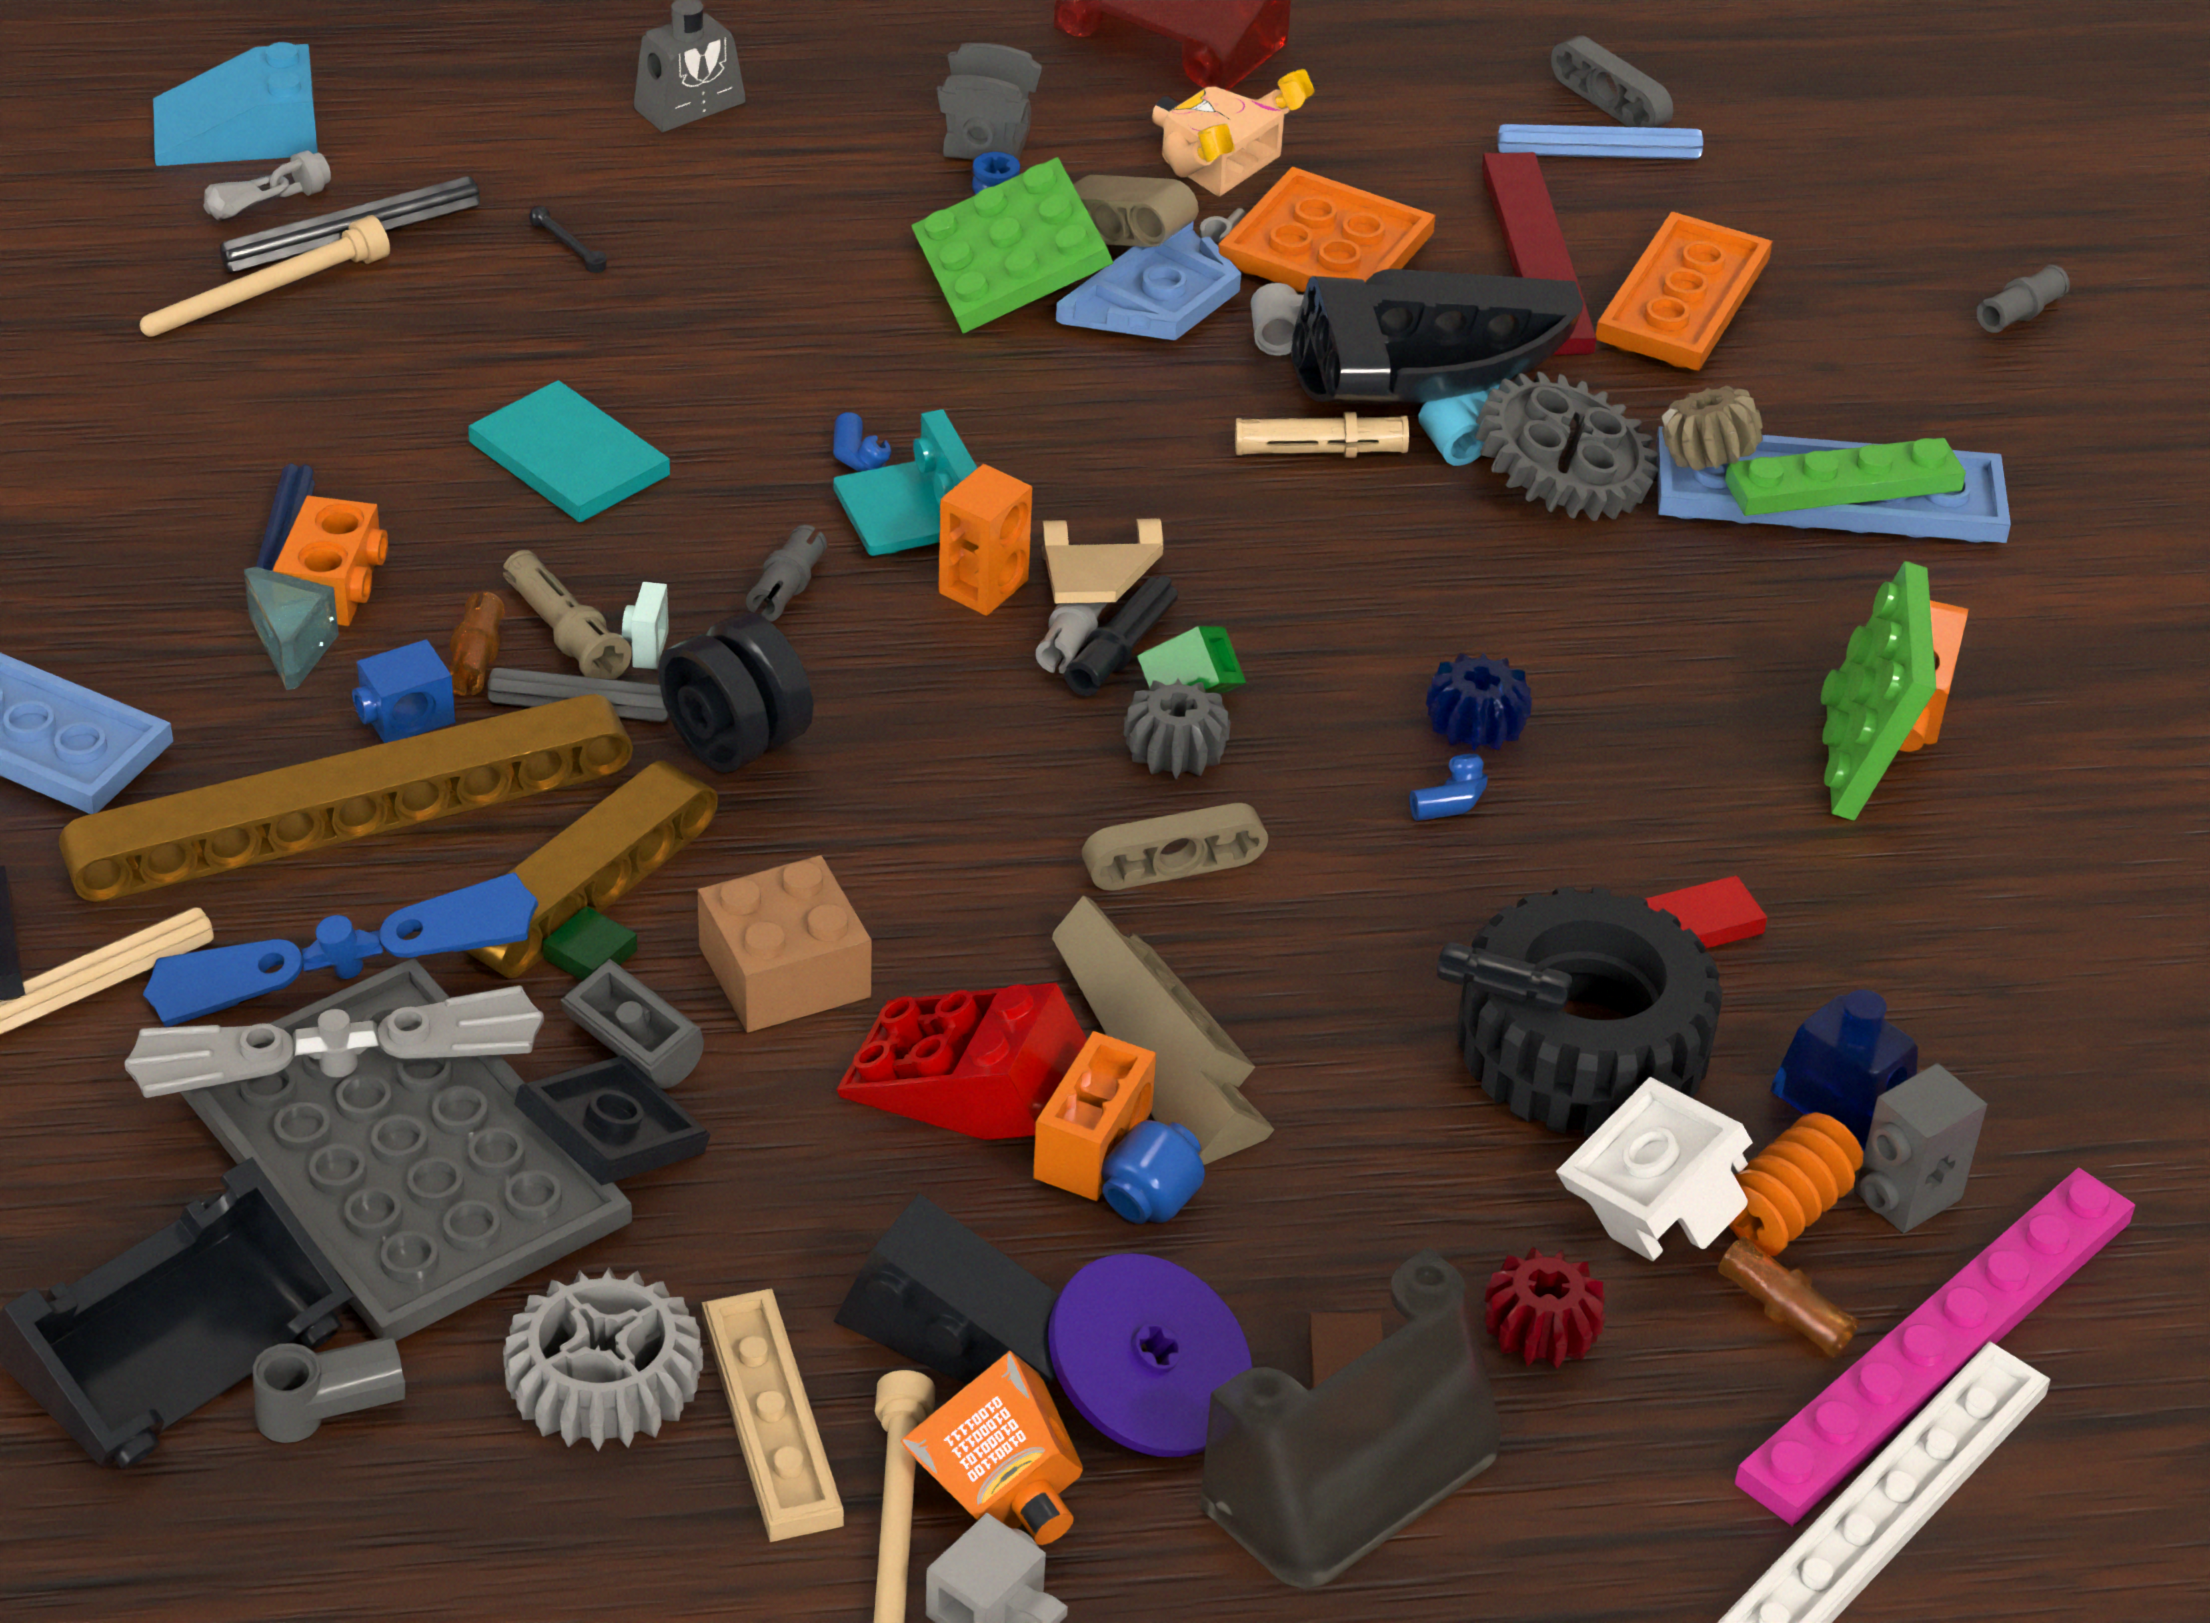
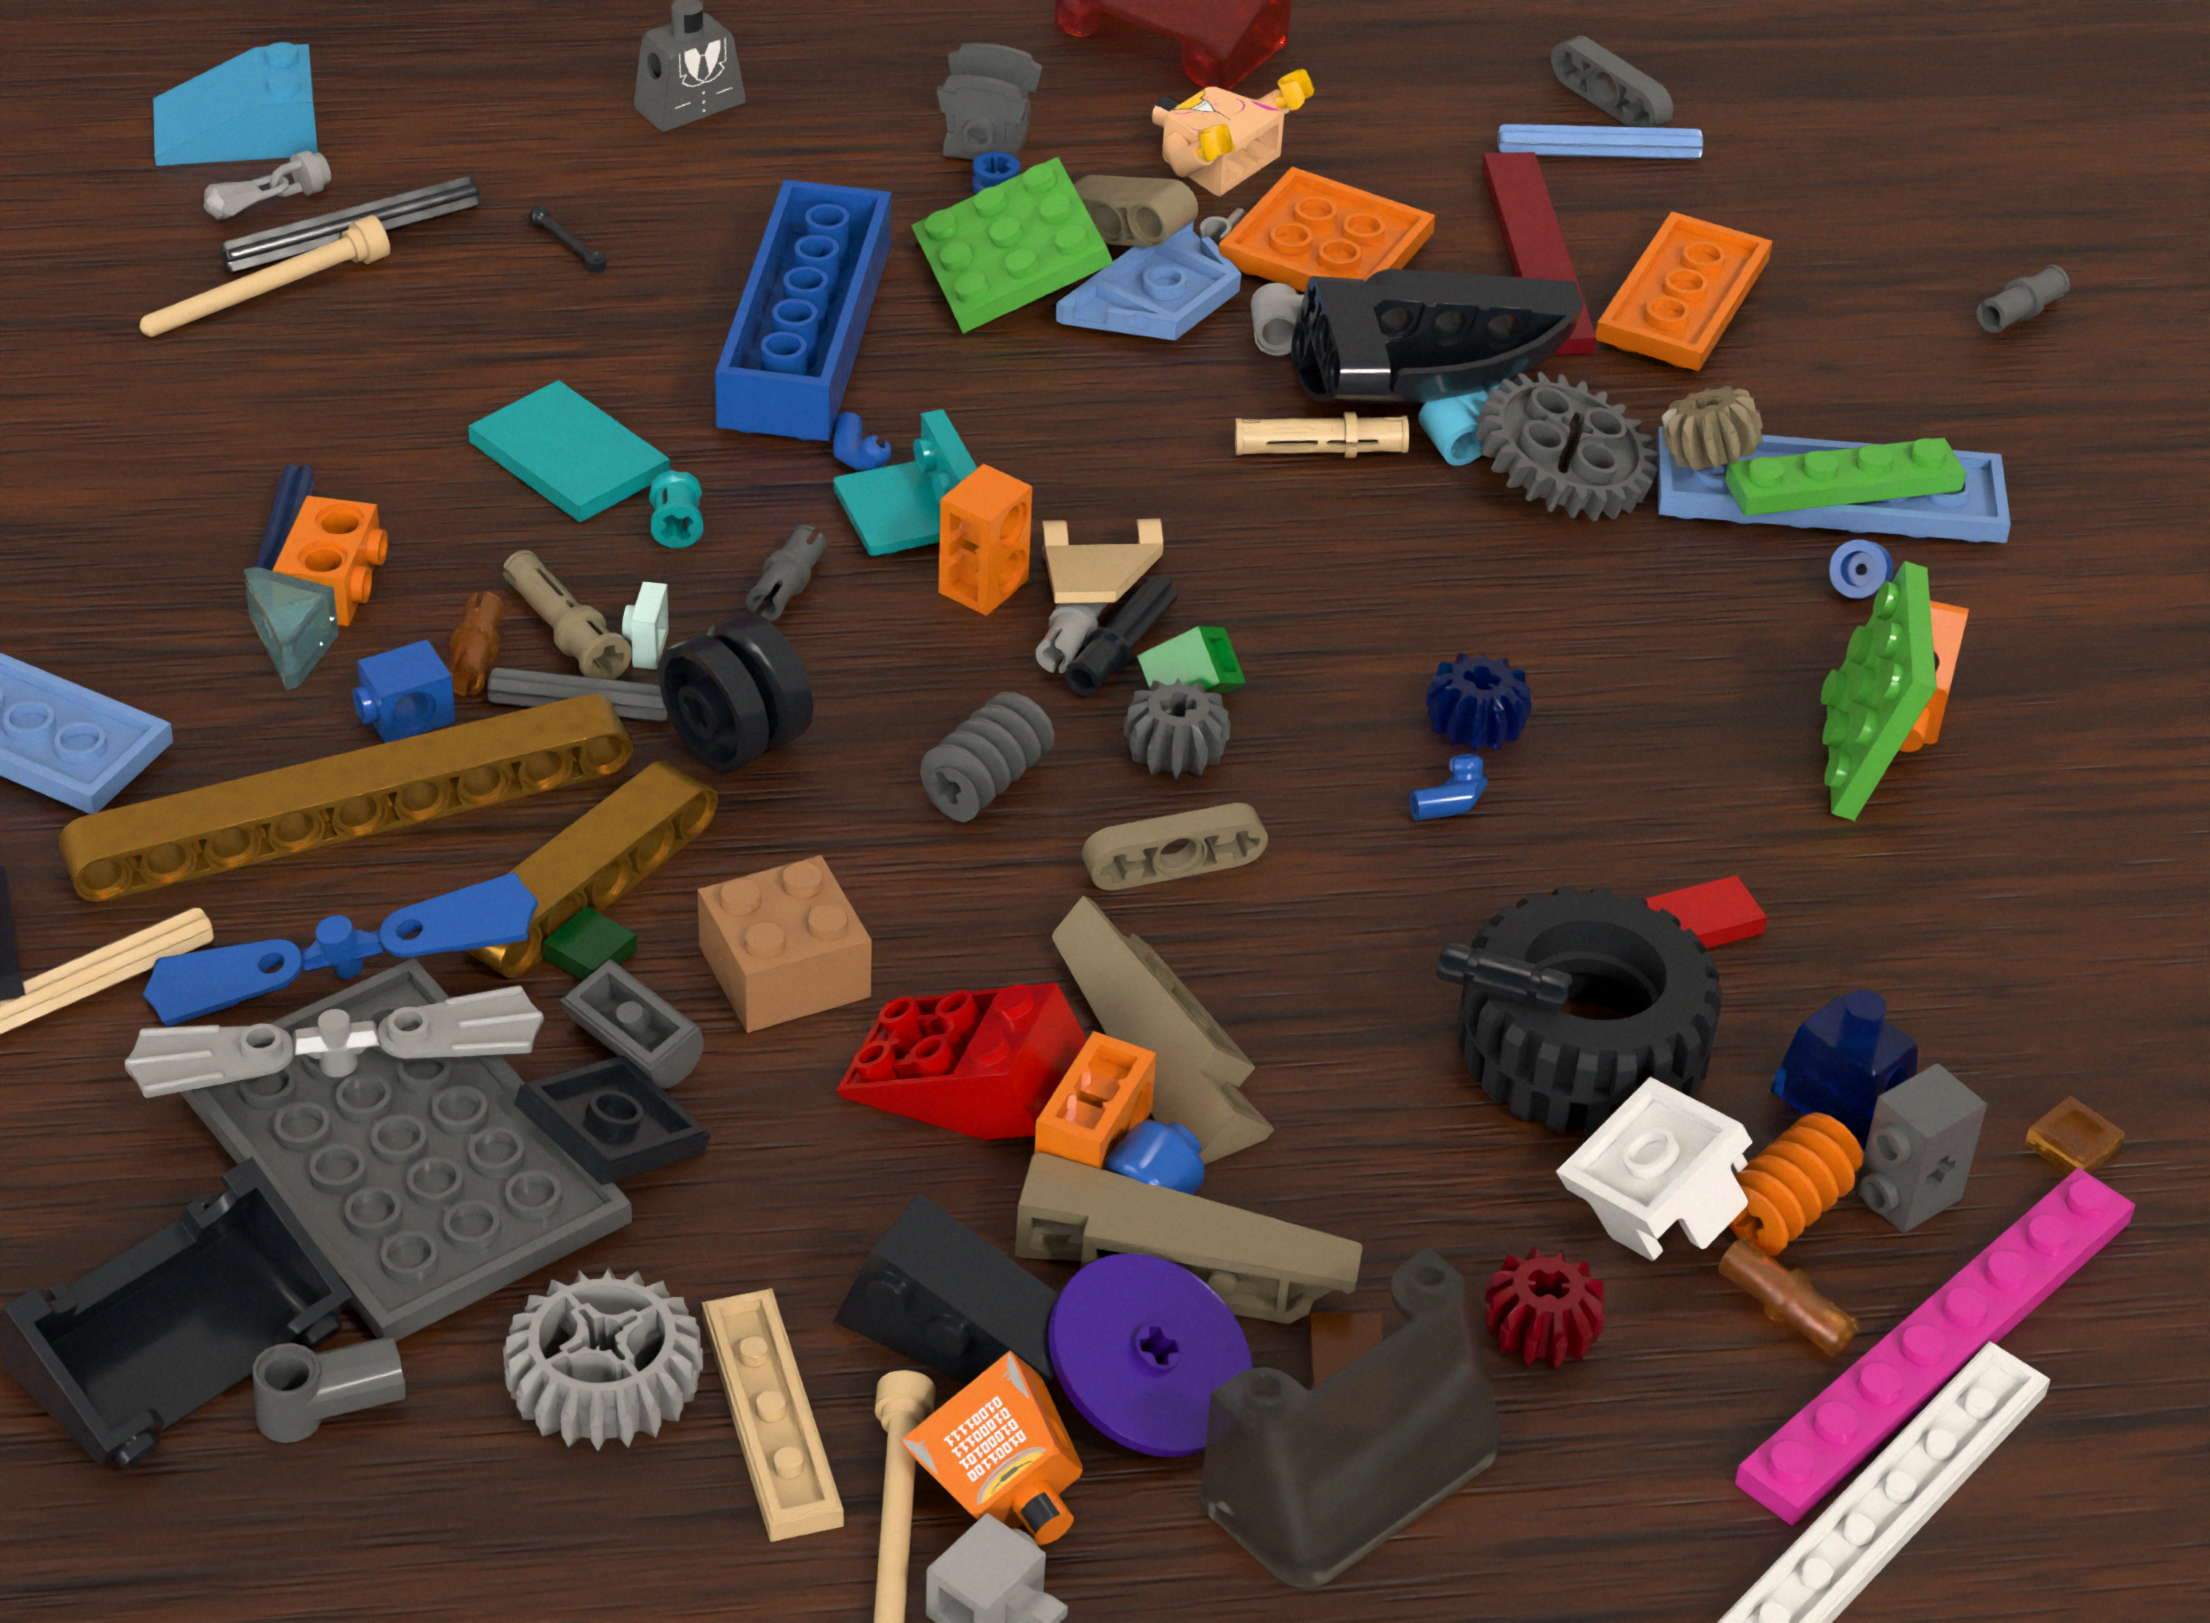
none -> teal bush [649,470,704,548]
none -> blue brick [715,179,892,441]
none -> dark grey piece [920,692,1055,822]
none -> dark tan wedge [1014,1152,1363,1324]
none -> tile [1829,539,1894,600]
none -> clear orange tile [2025,1096,2125,1175]

